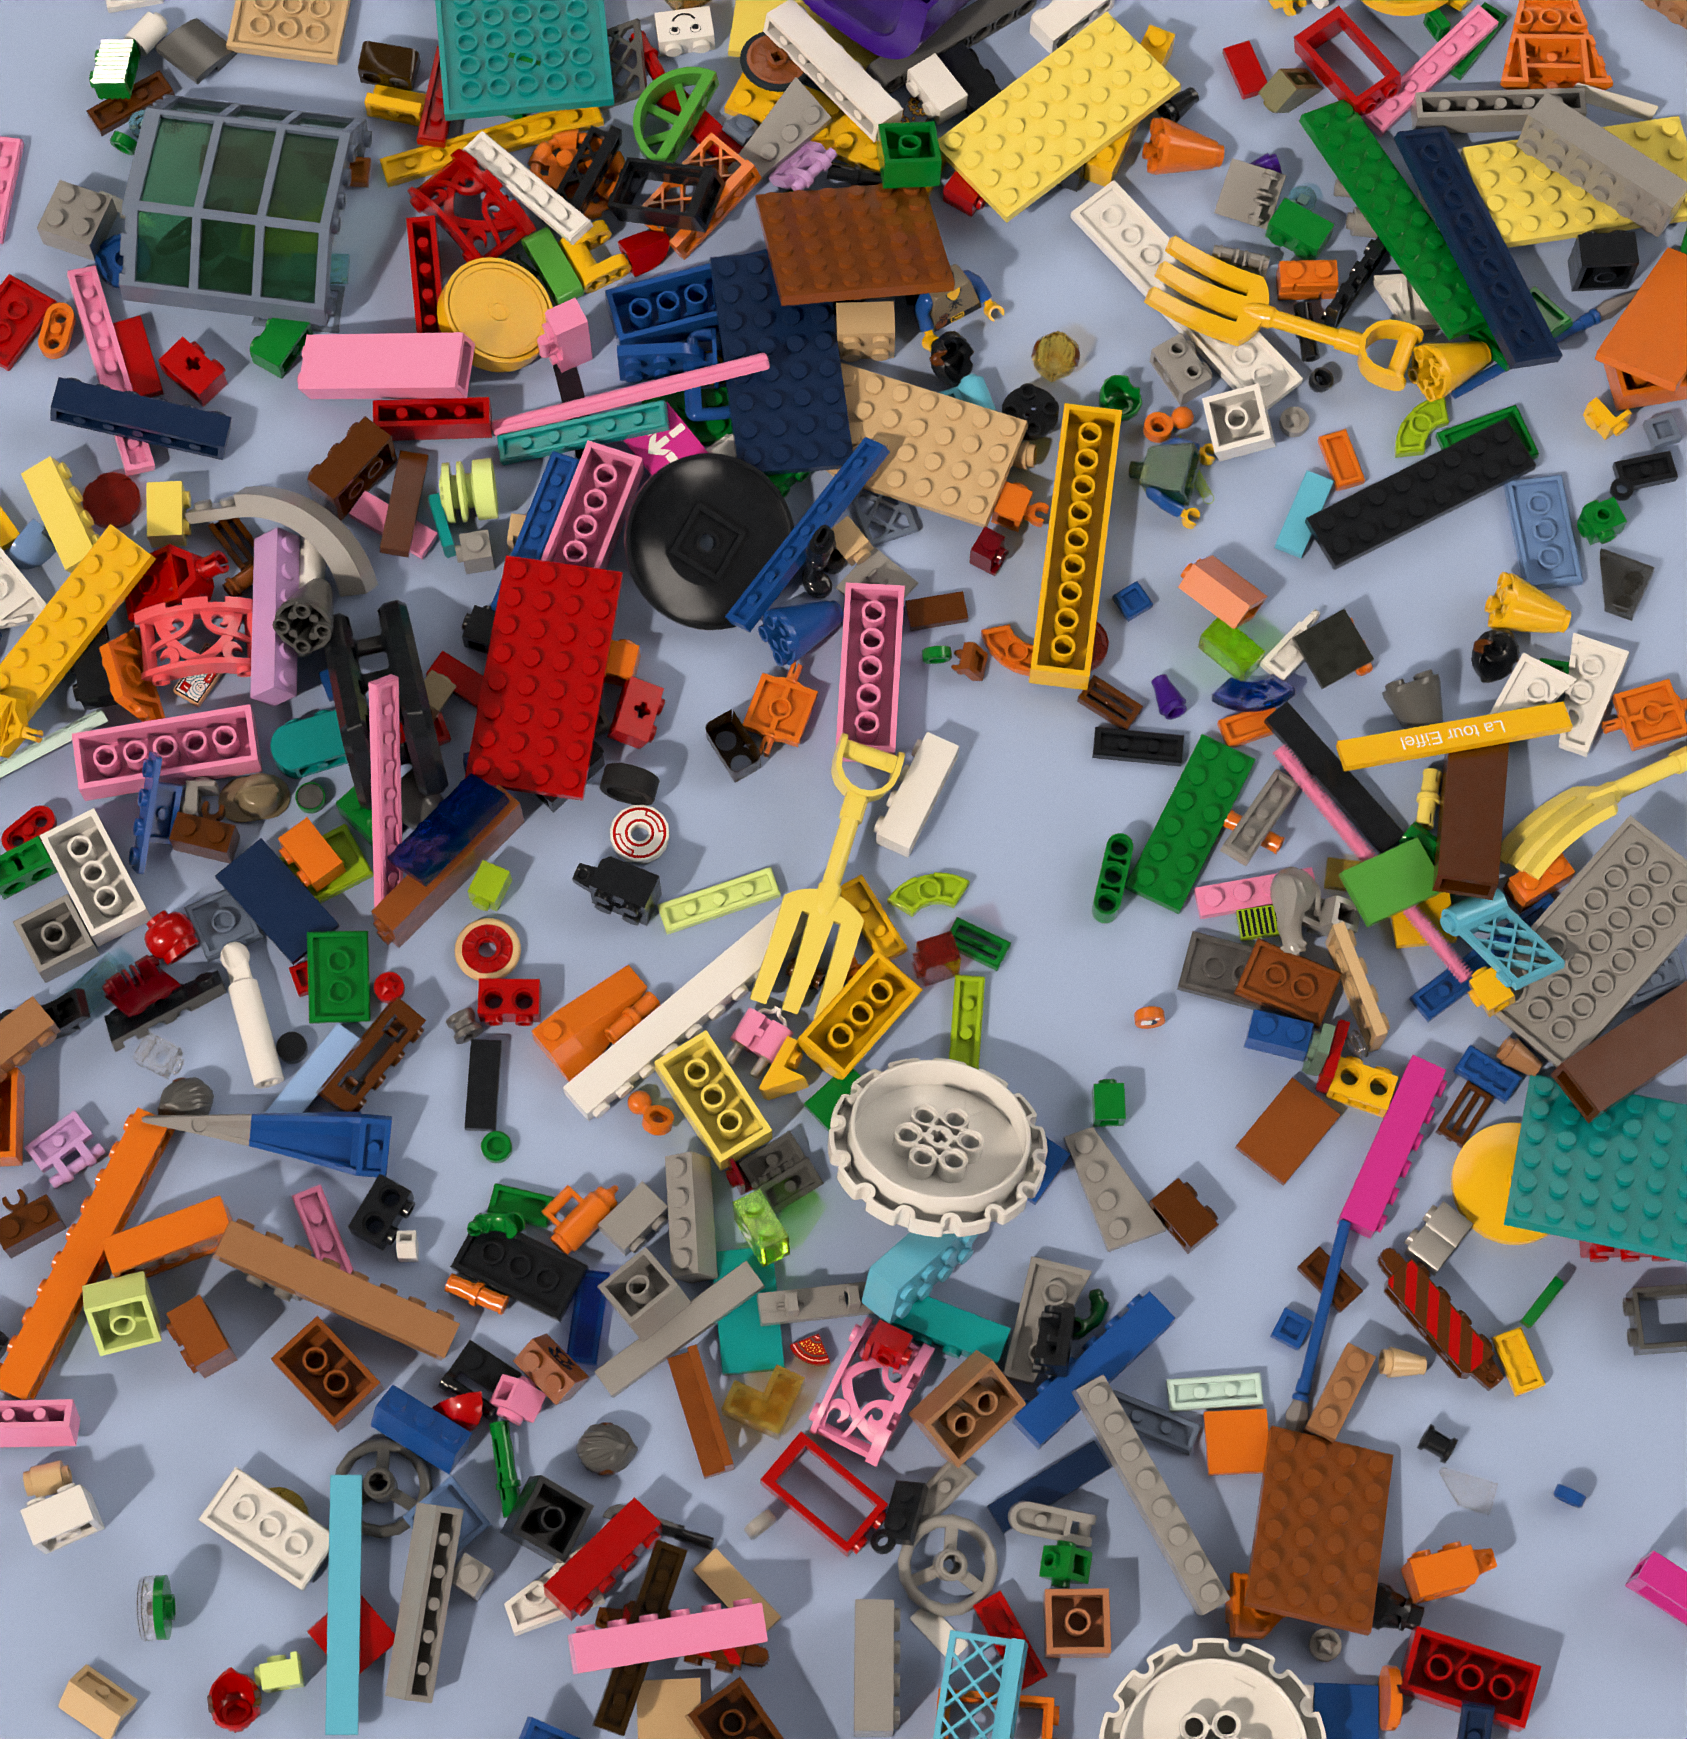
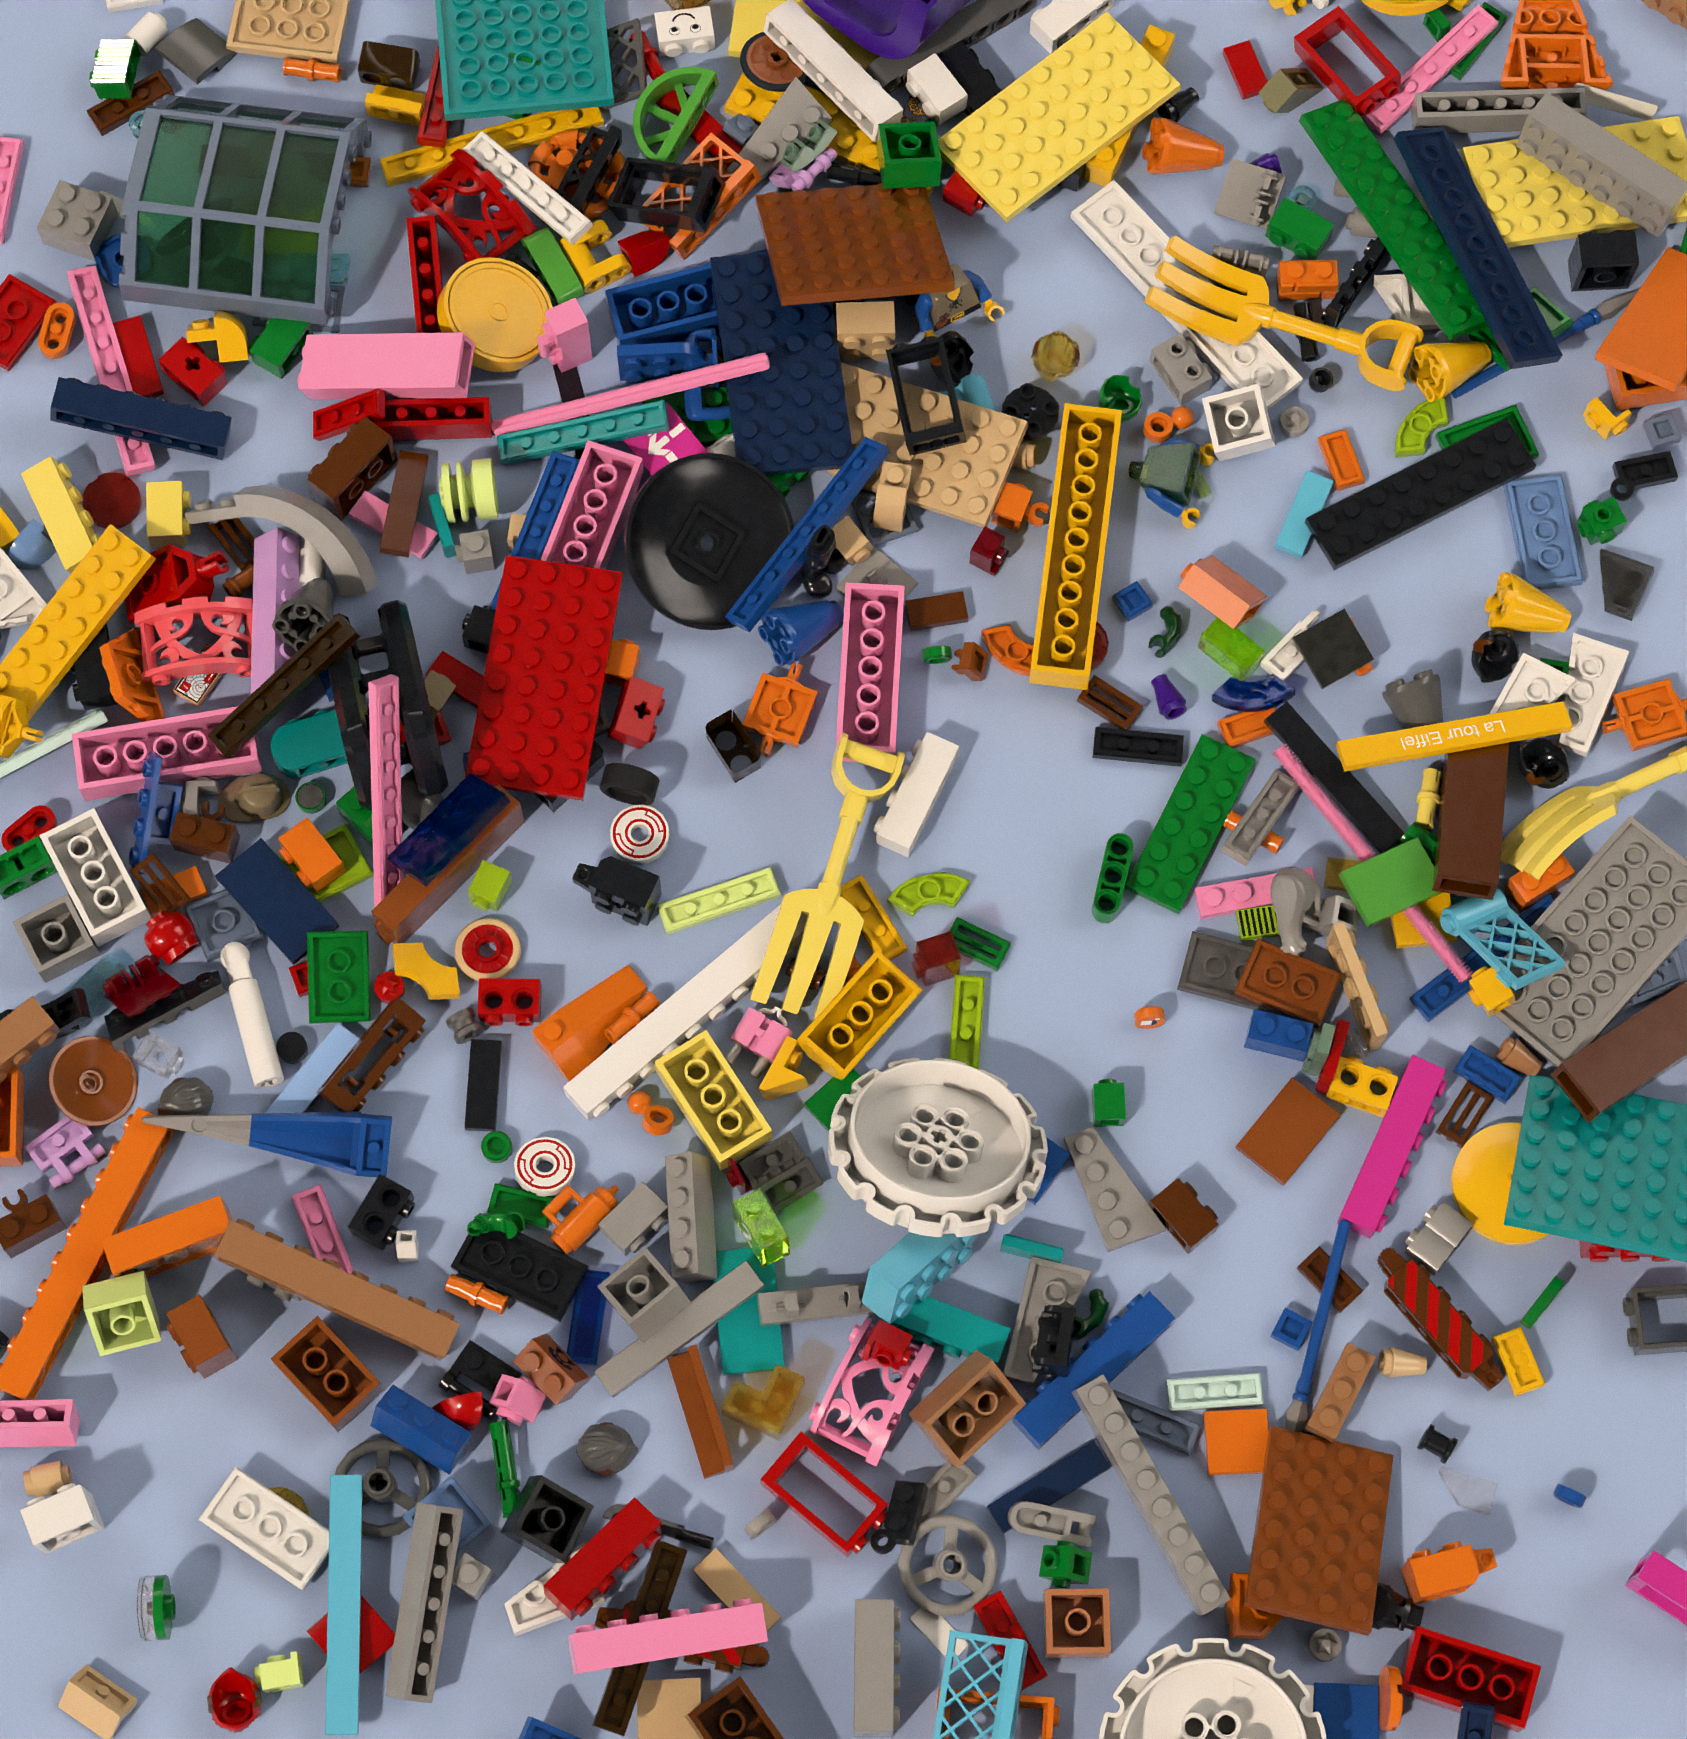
green tile [109,131,137,155] -> none
red tile [790,1334,830,1366] -> none
none -> dark orange hat [48,1036,138,1126]
none -> reddish brown tile [130,852,191,914]
none -> orange tile [140,866,208,918]
none -> yellow brick [186,311,250,363]
none -> dark brown plate [208,613,361,759]
none -> orange pin [283,57,342,83]
none -> red tile [313,388,385,441]
none -> yellow tile [392,942,460,1000]
none -> white tile [514,1137,576,1197]
none -> sand green slope [781,119,838,172]
none -> tan brick [873,461,912,532]
none -> black window [886,336,967,456]
none -> teal tile [1000,1234,1064,1263]
none -> dark green piece [1148,606,1182,658]
none -> black hair [1519,738,1571,789]

